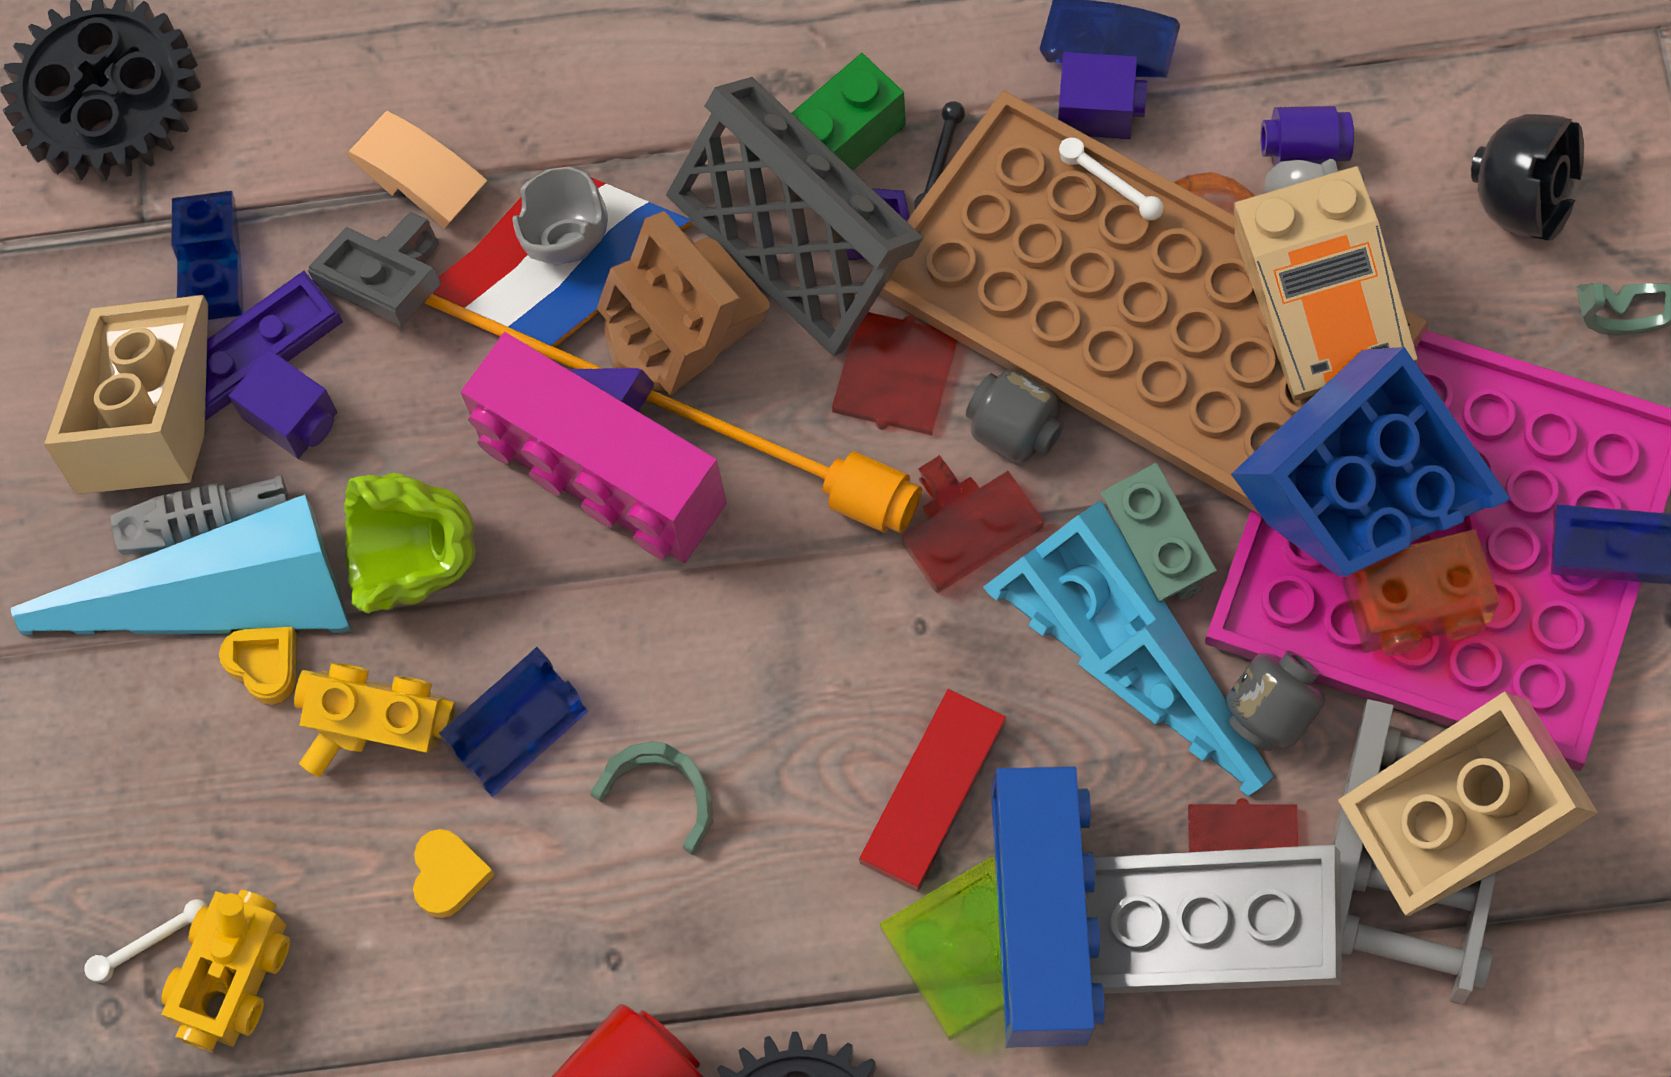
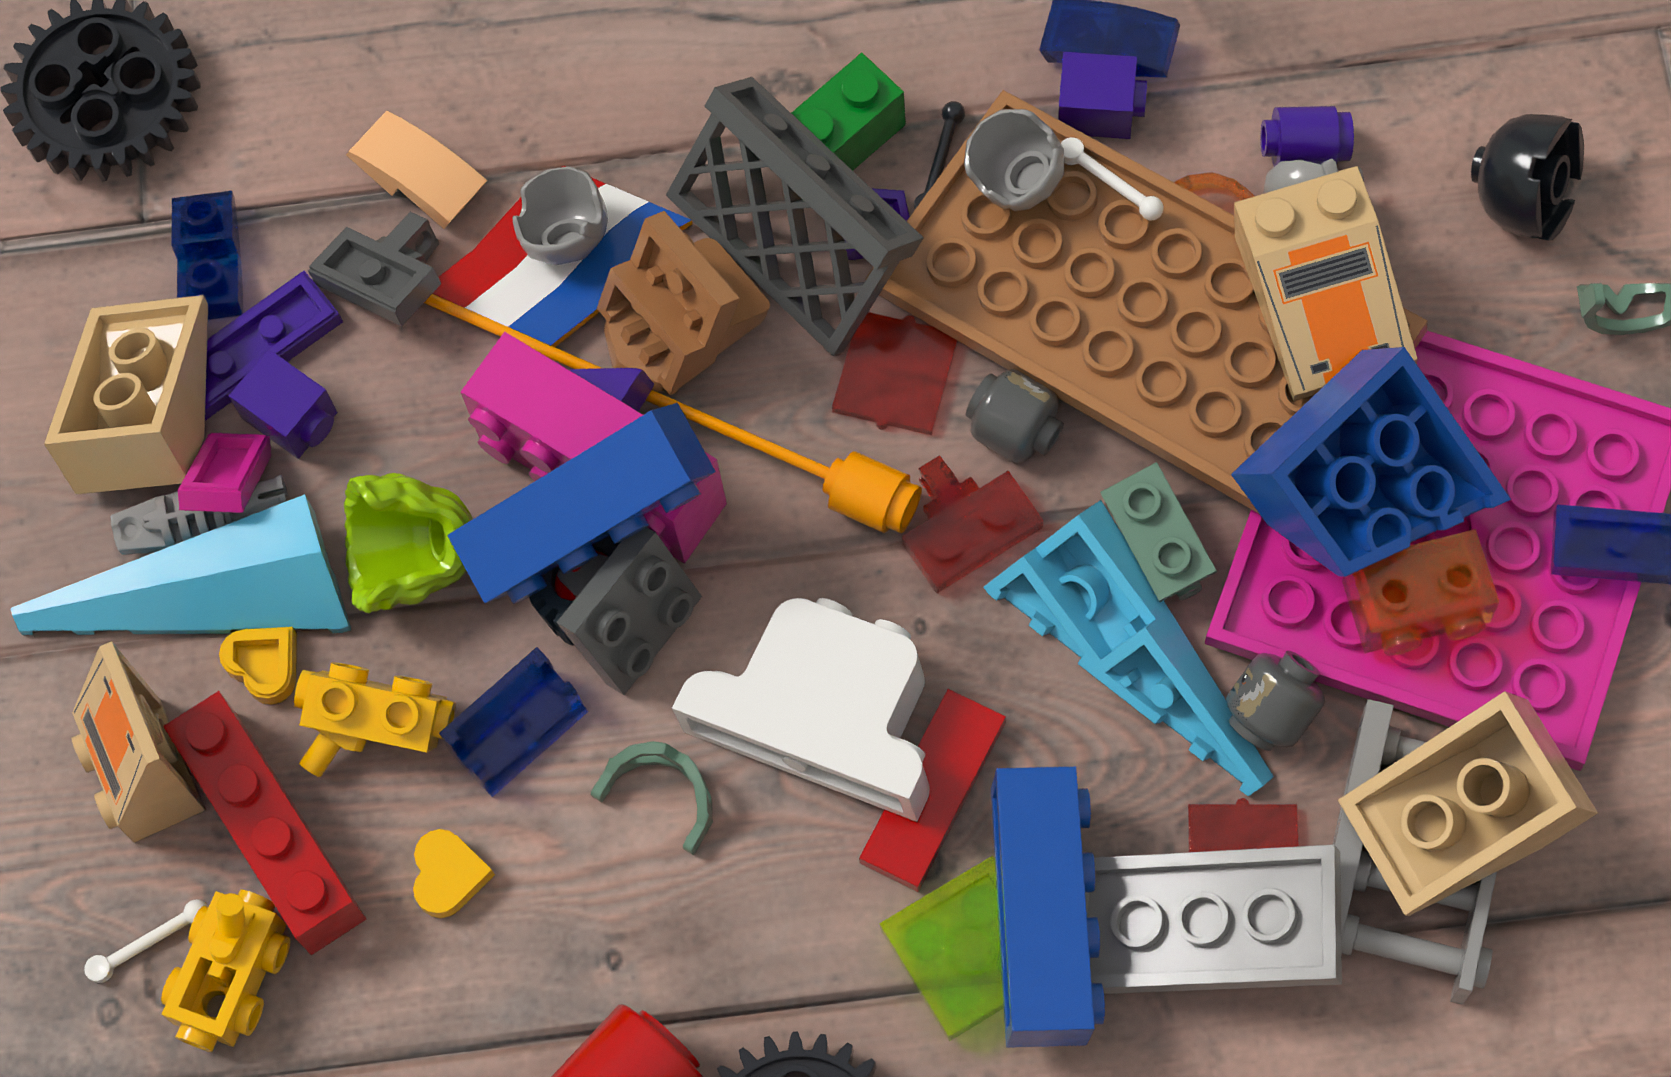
none -> tan slope [71,641,206,843]
none -> red brick [163,691,367,955]
none -> dark pink tile [178,433,271,513]
none -> blue brick [447,403,716,604]
none -> dark grey plate [529,527,702,695]
none -> white brick [672,598,930,822]
none -> light grey hair [964,109,1064,211]

